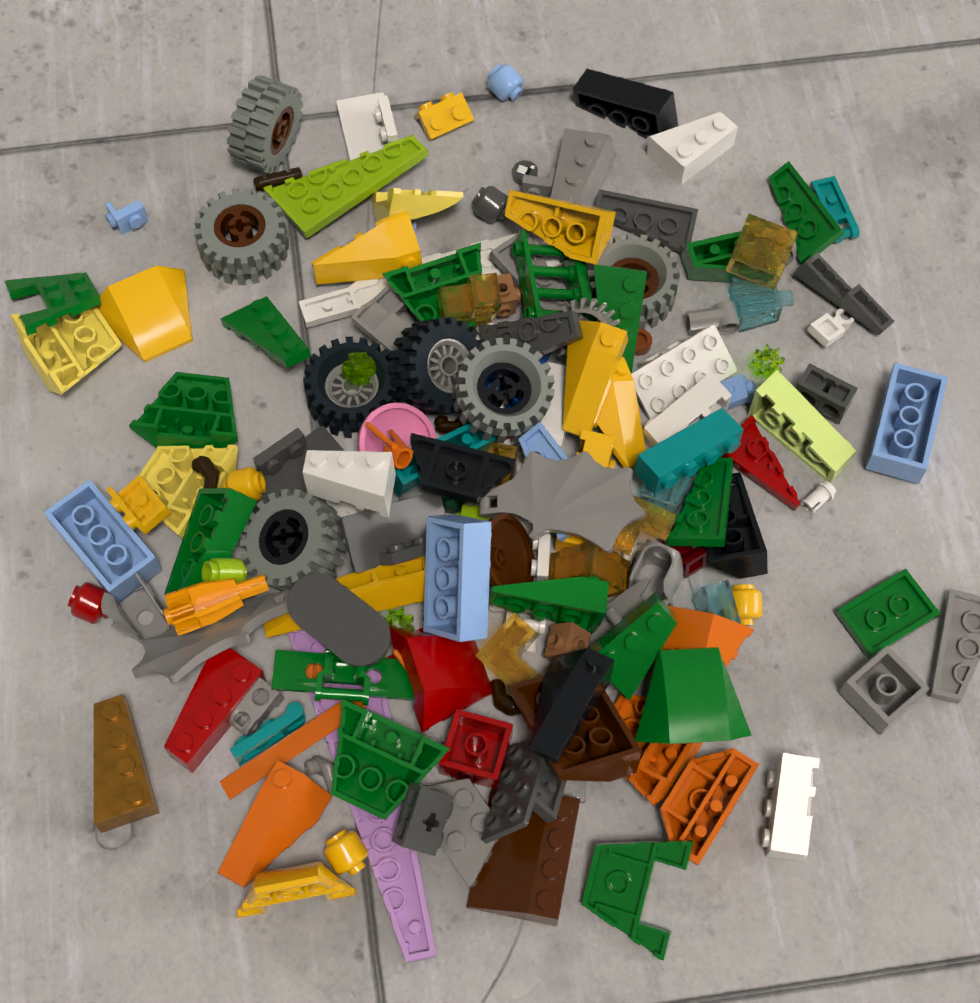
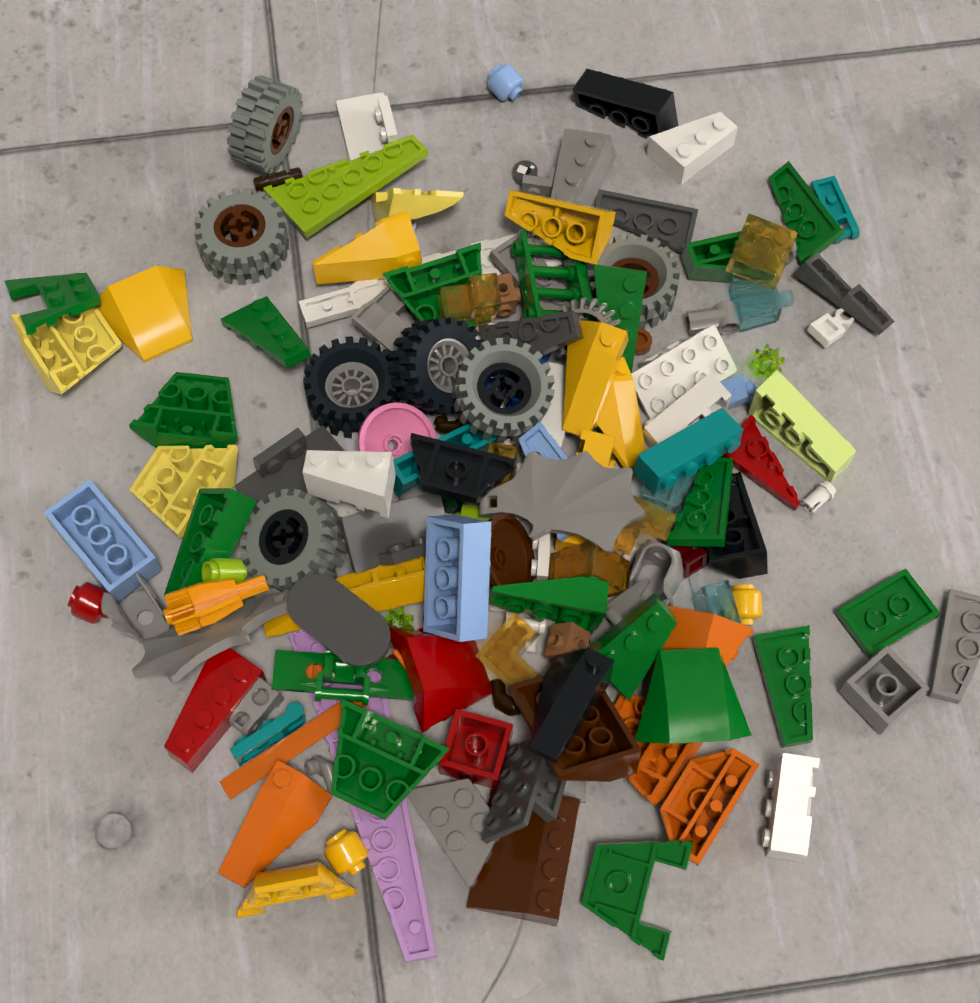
pearl gold wedge [94,694,159,833] -> none
light blue bracket [105,200,148,235] -> none
yellow bracket [106,475,171,535] -> none
dark brown arm [191,456,220,488] -> none
yellow head [222,466,266,501] -> none
clear neon green gear [342,352,376,385] -> none
orange plant [365,422,413,469] -> none
dark grey brick [392,782,454,856] -> none
yellow bracket [414,92,474,141] -> none
dark grey head [471,185,508,224] -> none
dark grey brick [796,363,858,423] -> none
light blue brick [865,363,948,484] -> none
none -> green wing [753,625,813,748]

